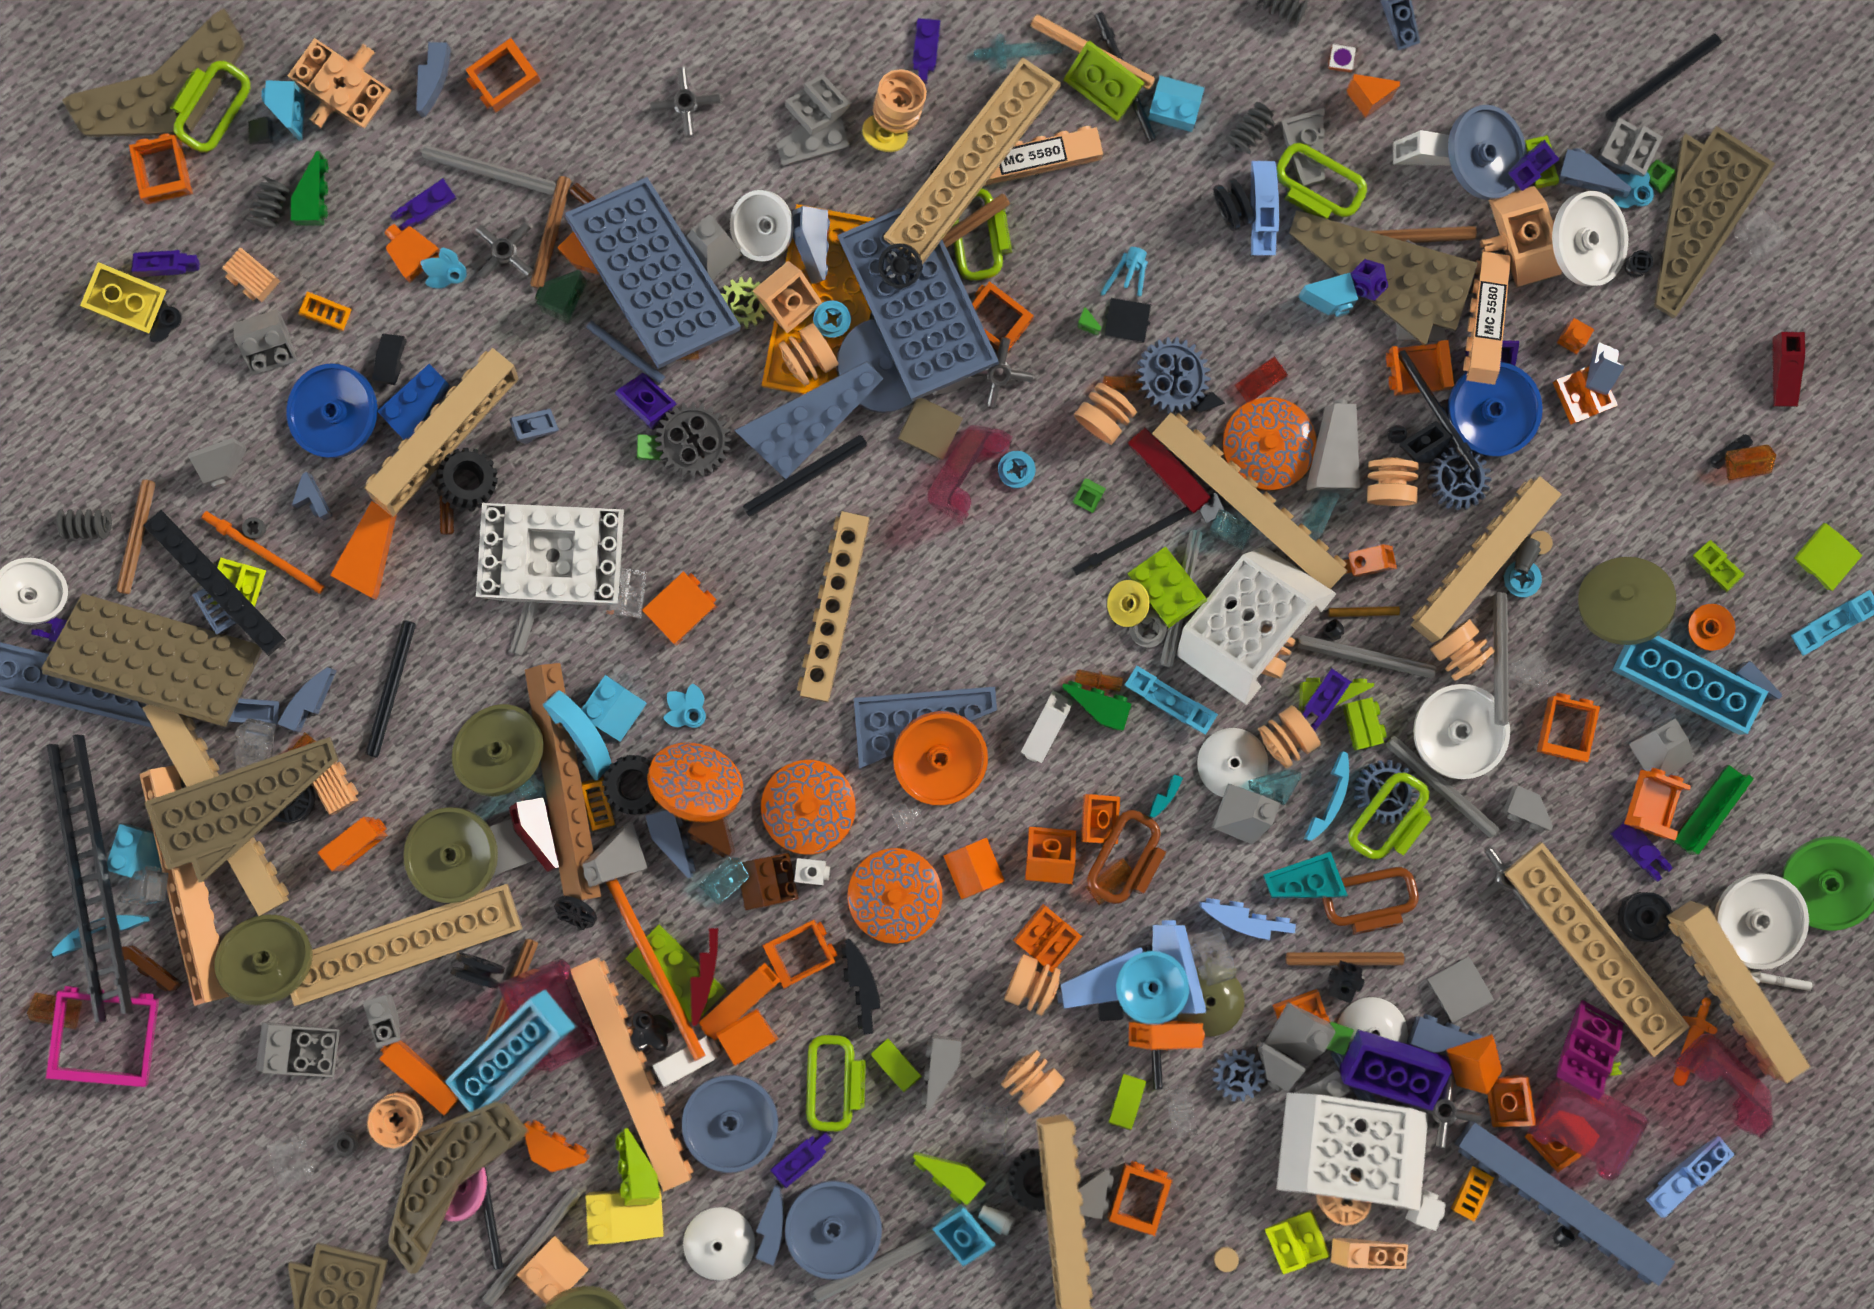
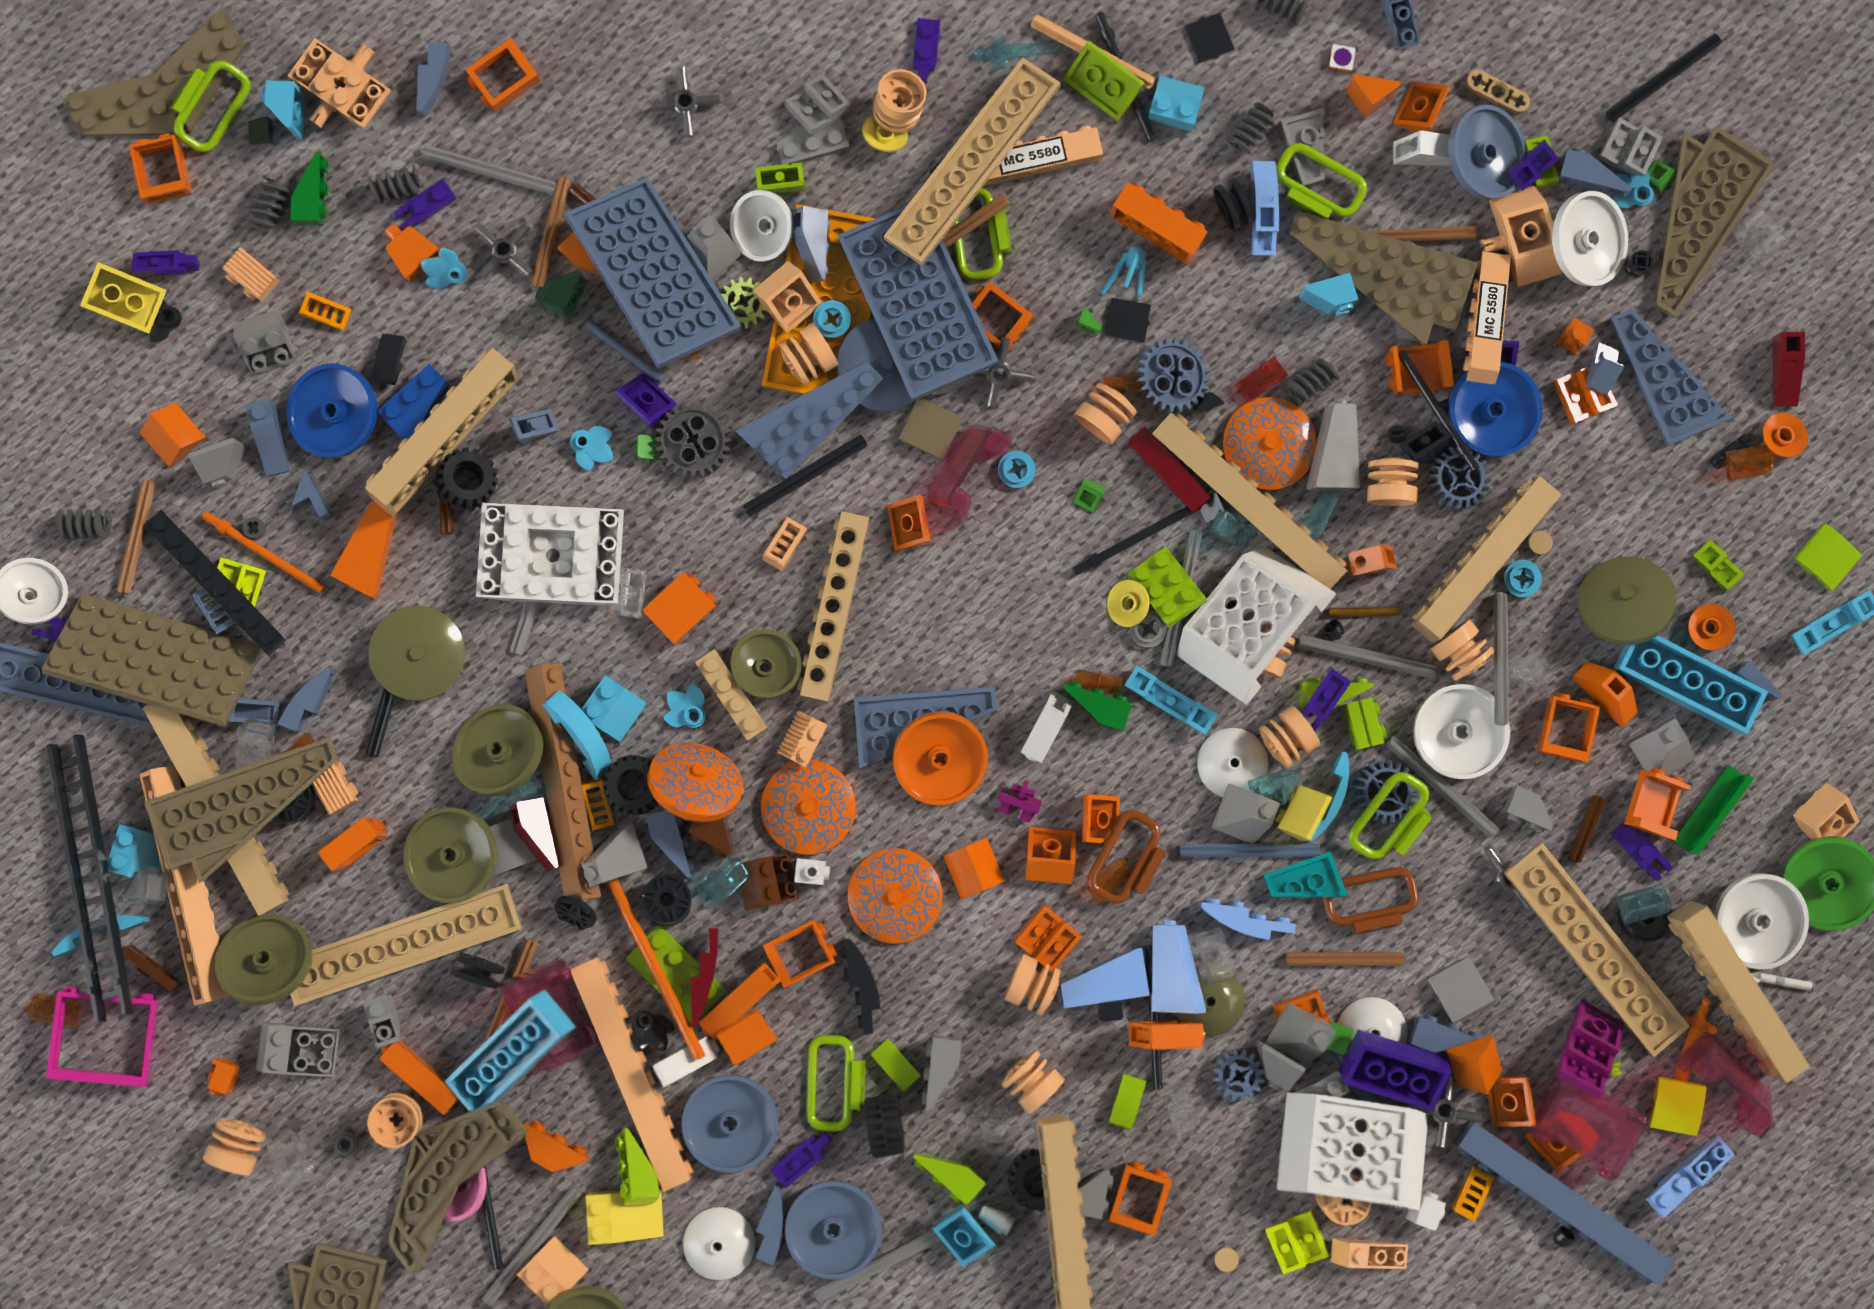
black wheel [878,243,923,288] -> none
clear tile [891,804,921,832] -> none
medium azure dish [1116,951,1189,1024] -> none
teal slope [1148,774,1183,818] -> none
black brick [1328,960,1365,1004] -> none
dark purple brick [1351,259,1388,301] -> none
dark grey cone [1514,537,1541,574] -> none
none -> orange slope [139,402,206,468]
none -> light nougat wheel [203,1118,266,1175]
none -> orange brick [208,1057,242,1096]
none -> sand blue slope [246,399,290,476]
none -> dark grey piece [368,165,421,204]
none -> olive dish [368,606,465,700]
none -> medium azure plate [570,426,613,471]
none -> black wheel [641,874,692,927]
none -> tan brick [695,649,769,742]
none -> olive dish [730,629,802,699]
none -> lime brick [755,162,806,195]
none -> light nougat slope [763,517,807,571]
none -> light nougat brick [777,711,828,767]
none -> black tyre [864,1093,905,1158]
none -> orange slope [887,495,931,551]
none -> magenta hips [997,780,1042,823]
none -> orange brick [1110,182,1208,266]
none -> sand blue axle [1179,844,1320,857]
none -> black piece [1184,12,1235,63]
none -> light yellow slope [1274,785,1333,841]
none -> dark grey piece [1286,358,1340,407]
none -> orange slope [1393,82,1450,133]
none -> tan beam [1465,70,1530,114]
none -> reddish brown axle [1568,795,1605,863]
none -> orange slope [1571,662,1638,728]
none -> sand blue wing [1609,308,1733,447]
none -> clear light blue slope [1616,884,1672,924]
none -> neon yellow slope [1648,1076,1707,1136]
none -> orange dish [1762,412,1808,458]
none -> light nougat slope [1793,783,1860,840]

